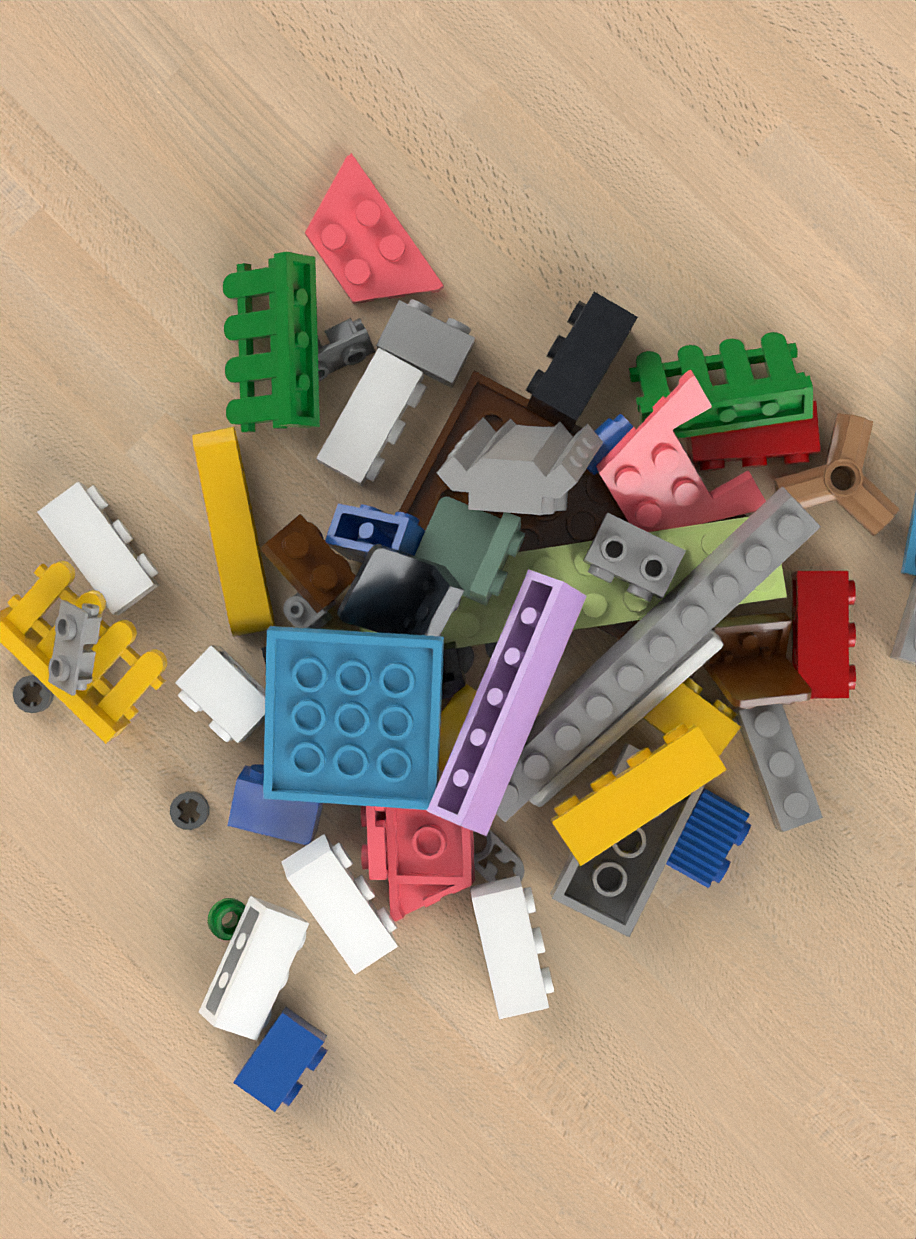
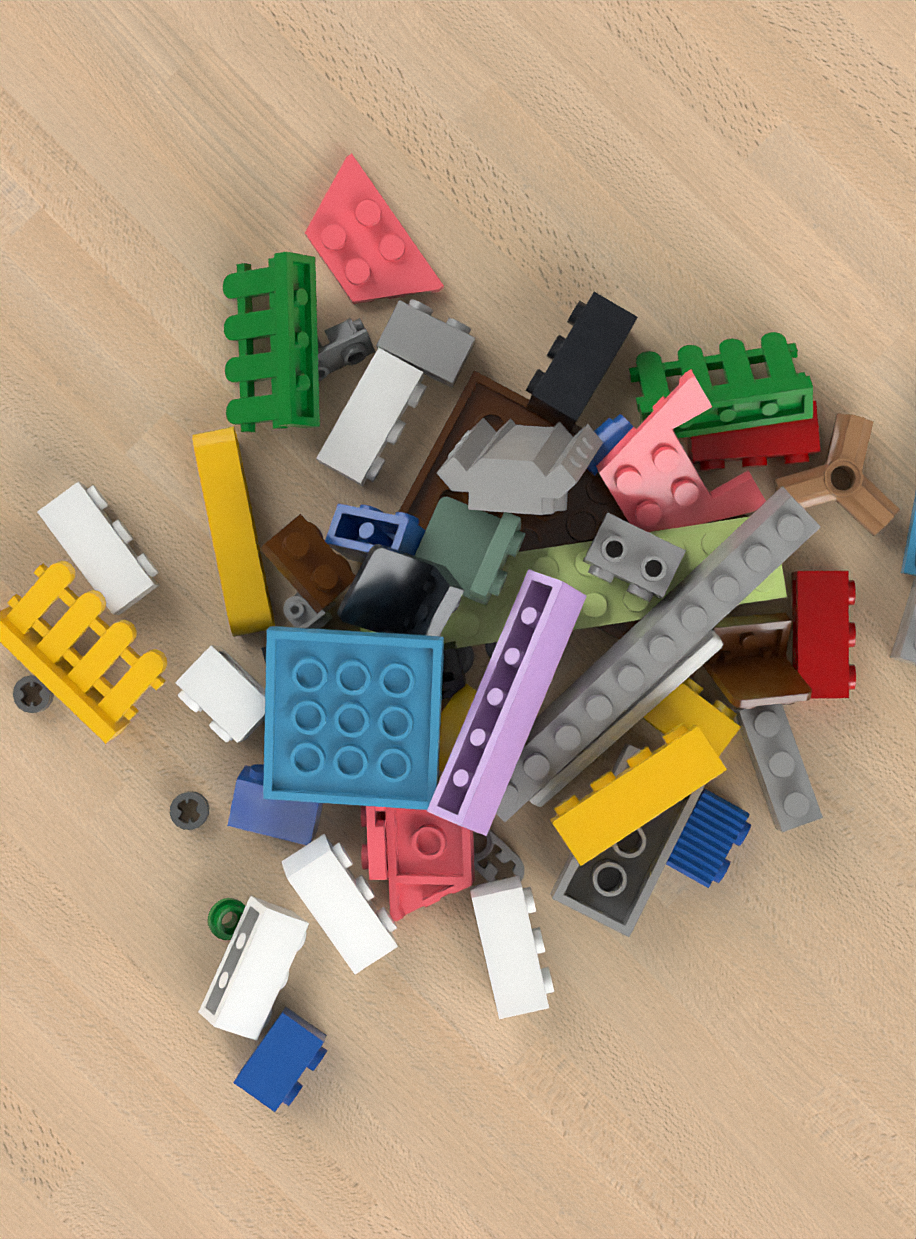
light grey hinge [48,600,102,696] -> none

